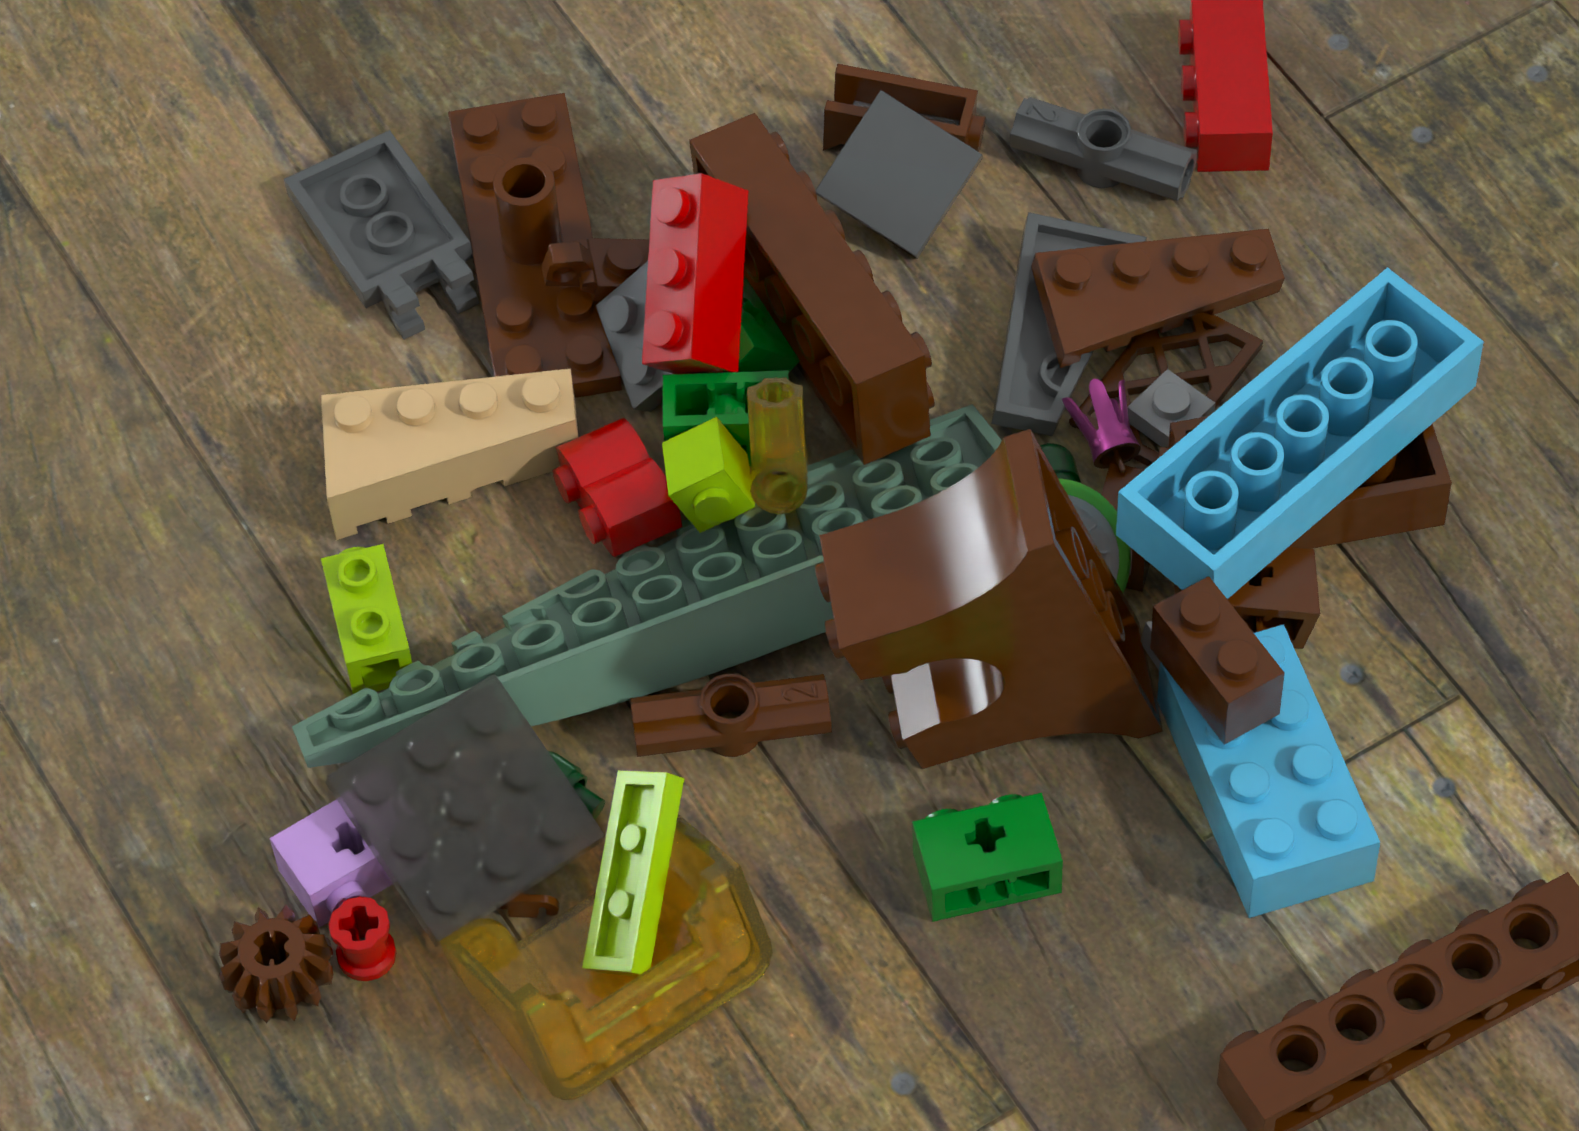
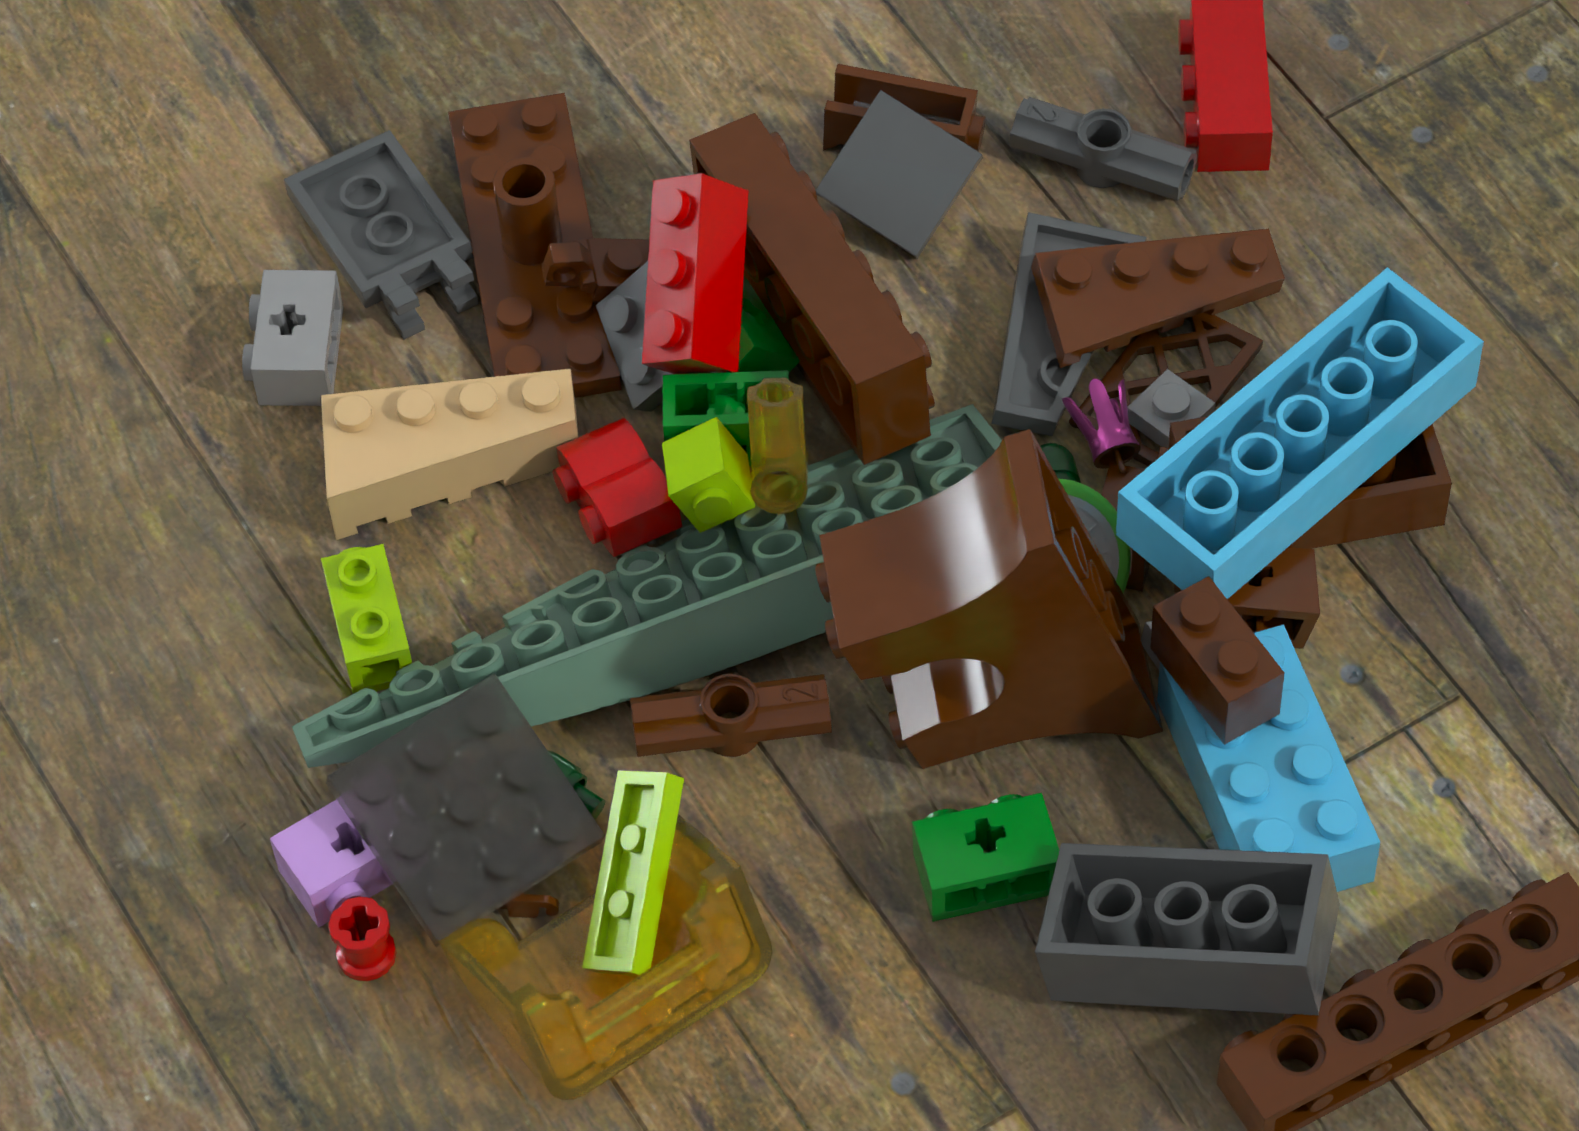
reddish brown gear [219,904,334,1023] -> none
none -> light grey brick [242,270,344,406]
none -> dark grey brick [1035,843,1340,1015]

